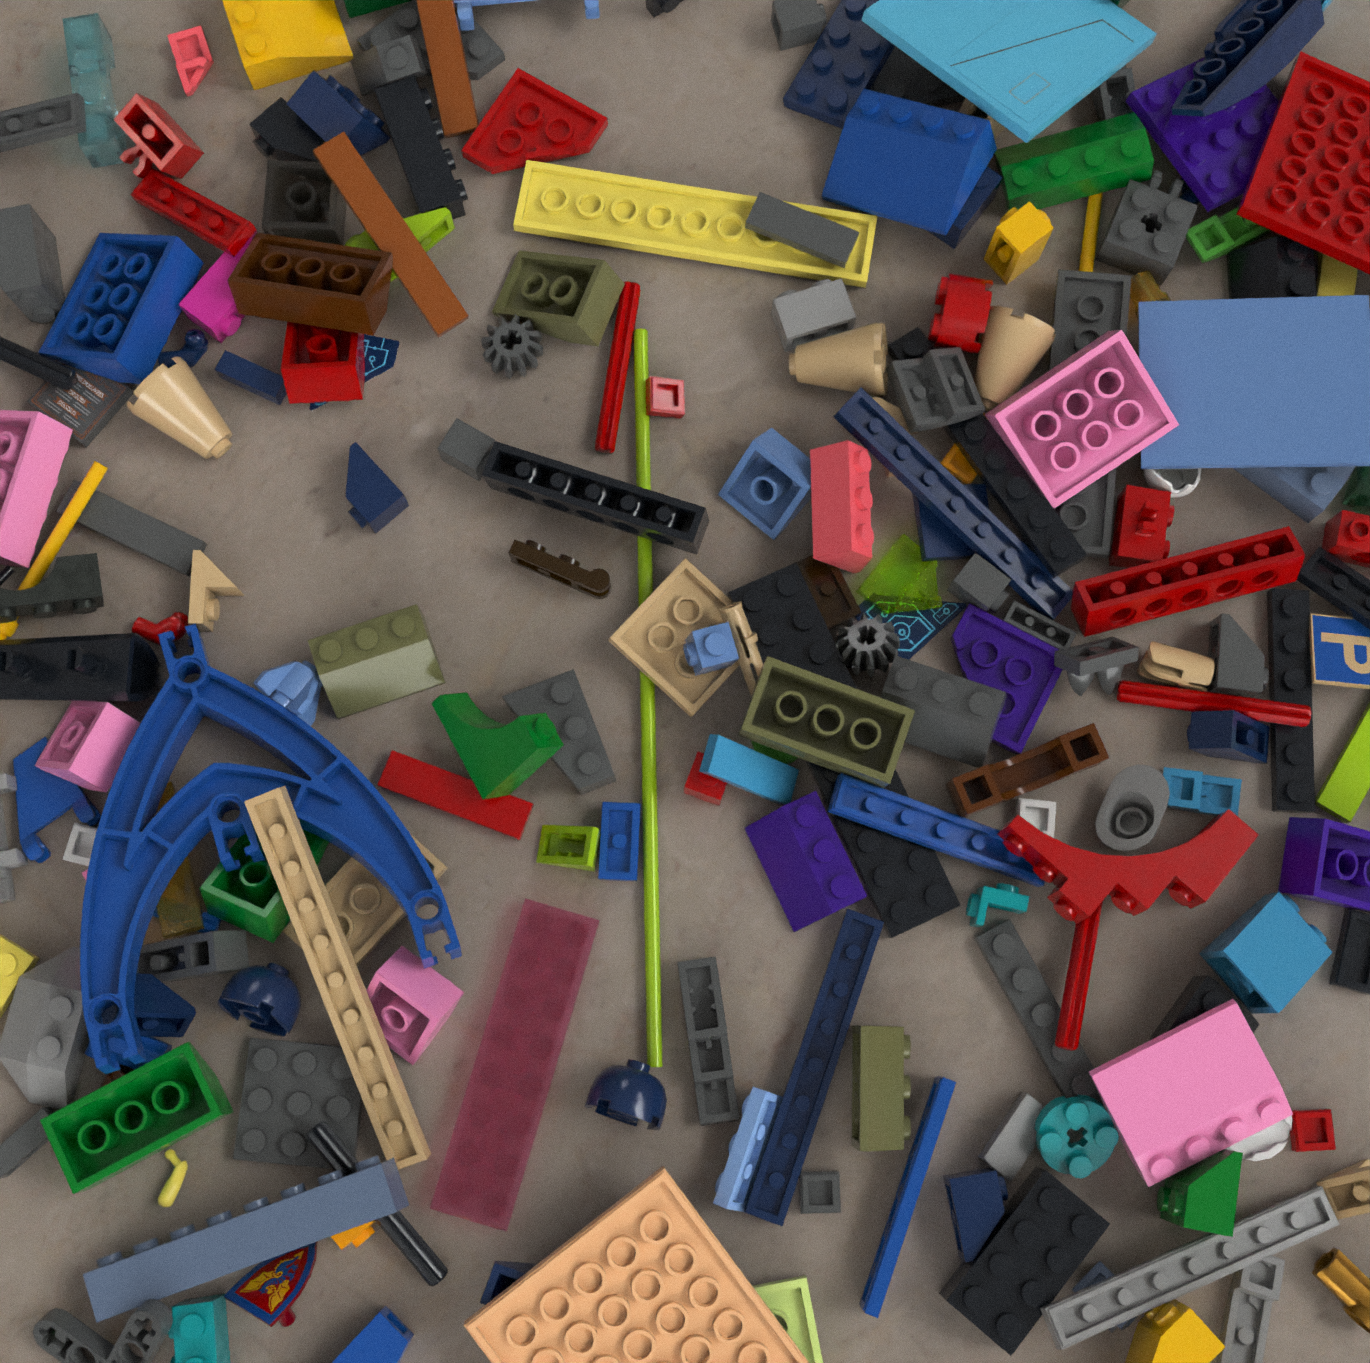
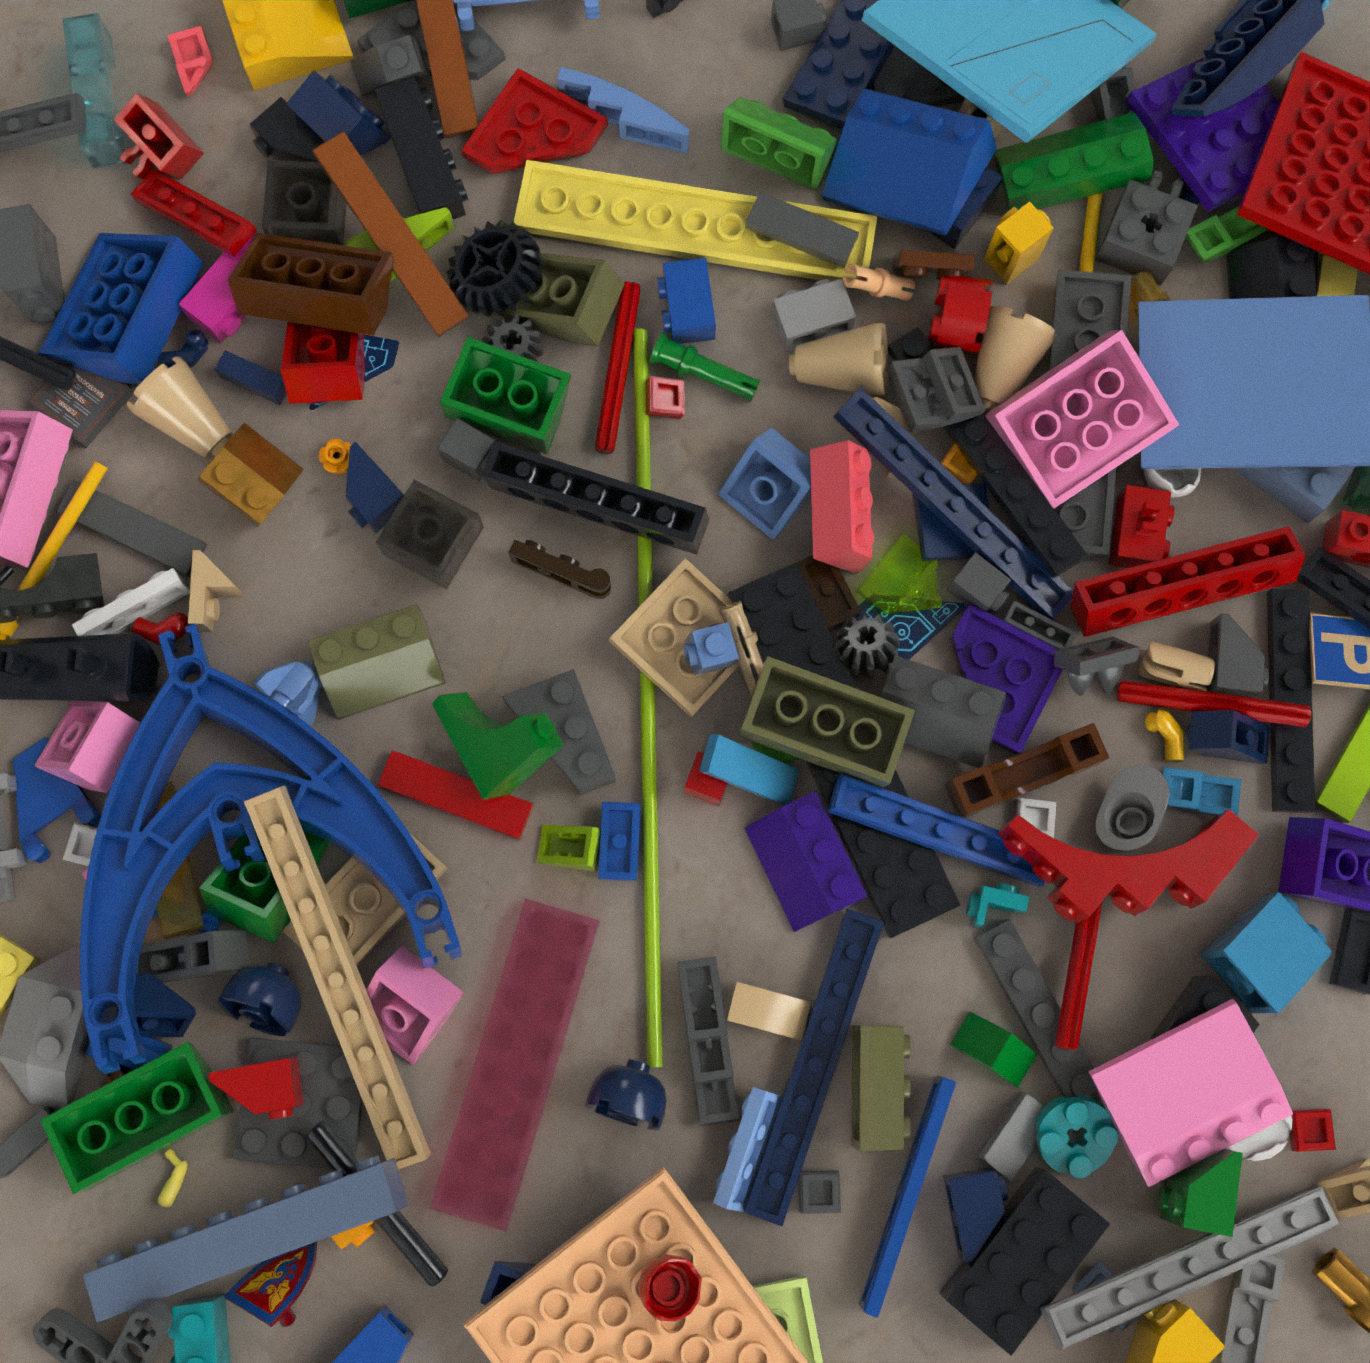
none -> white plate [72,568,190,636]
none -> pearl gold slope [197,422,304,527]
none -> red slope [209,1057,304,1120]
none -> light orange plate [318,438,351,474]
none -> clear smoke brick [375,479,484,590]
none -> green slope [440,337,571,454]
none -> black gear [446,220,544,318]
none -> medium blue slope [557,67,690,154]
none -> red hair [638,1254,702,1322]
none -> green pin [650,333,760,401]
none -> blue brick [657,258,716,344]
none -> bright green slope [721,97,837,191]
none -> tan slope [727,982,811,1041]
none -> light nougat pin [843,264,915,301]
none -> reddish brown plate [893,250,975,280]
none -> green slope [950,1011,1037,1088]
none -> yellow arm [1145,709,1184,762]

